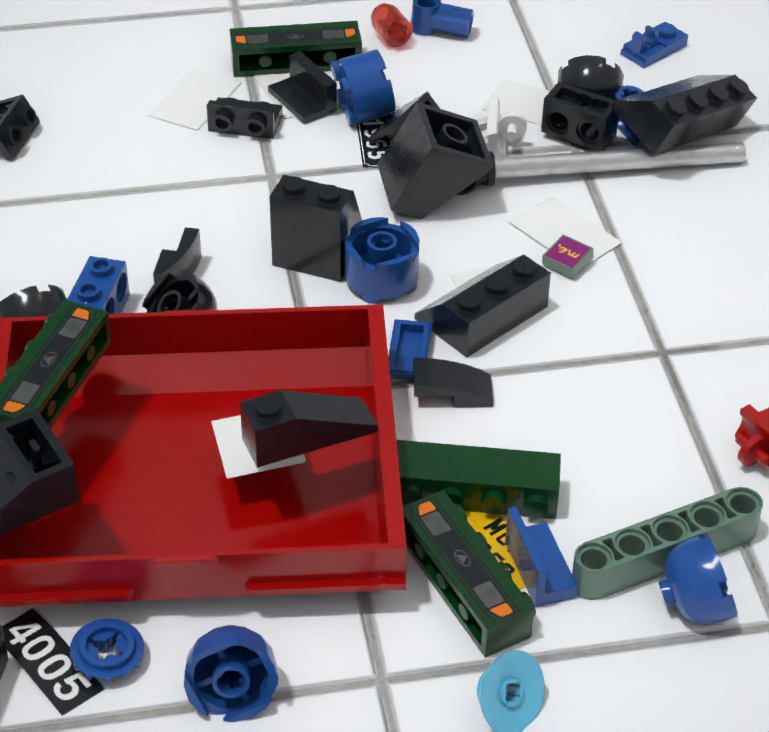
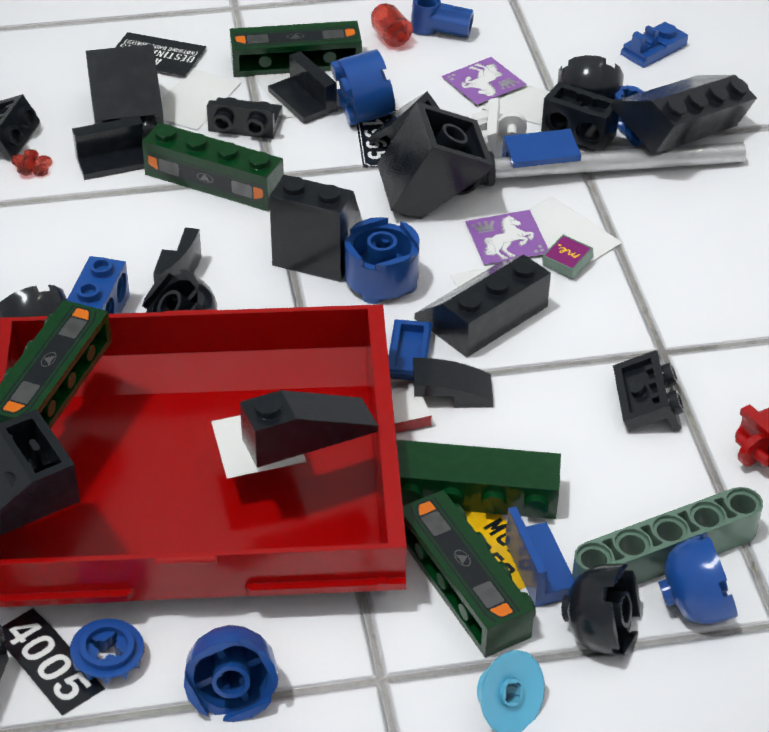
none -> clear red plant [11,149,52,176]
none -> black panel [72,116,145,180]
none -> black slope [85,44,164,135]
none -> black sticker [115,32,206,76]
none -> dark green brick [142,123,284,212]
none -> white tile [392,390,432,433]
none -> medium lavender sticker [441,57,527,105]
none -> medium lavender sticker [465,210,548,265]
none -> blue panel [502,129,581,168]
none -> black cylinder [561,564,640,655]
none -> black bracket [613,350,685,432]

